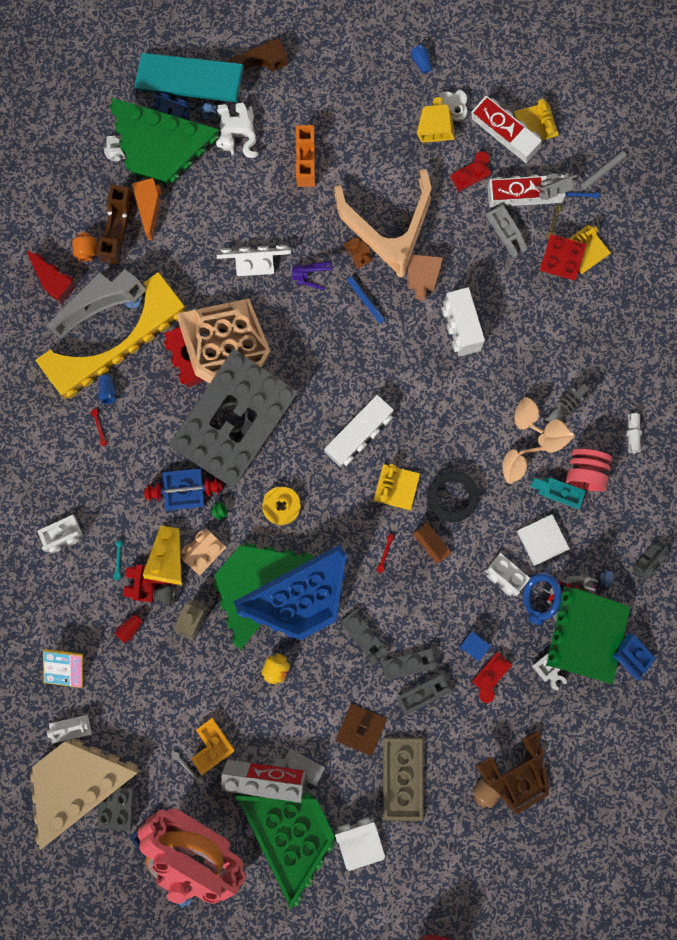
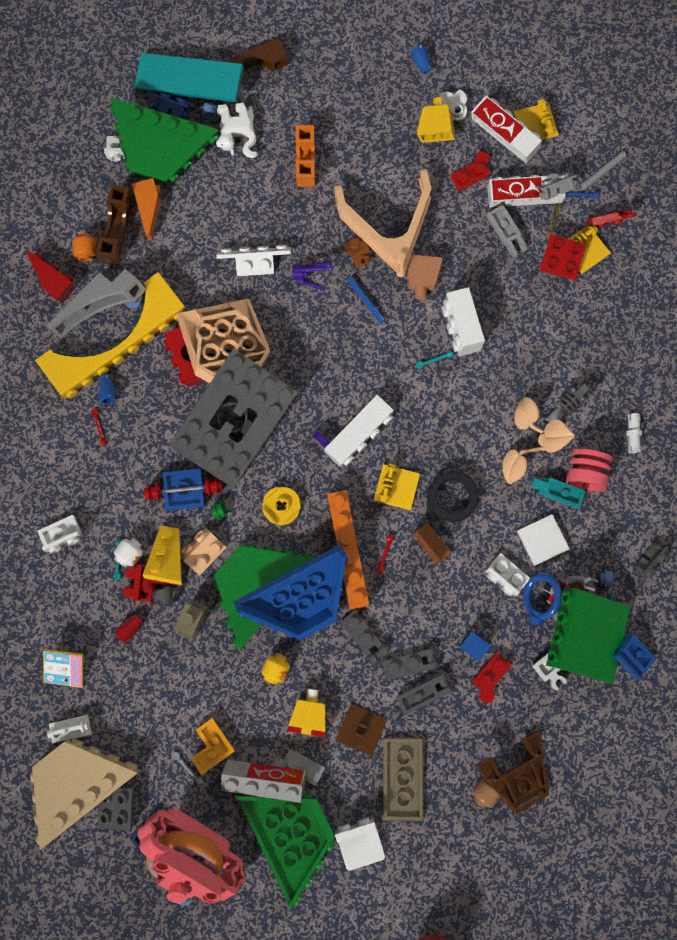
none -> white head [114,538,143,567]
none -> yellow torso [287,688,326,737]
none -> dark purple tile [312,432,330,449]
none -> orange arch [327,490,369,610]
none -> teal hinge [416,350,453,369]
none -> red hinge [586,209,637,228]

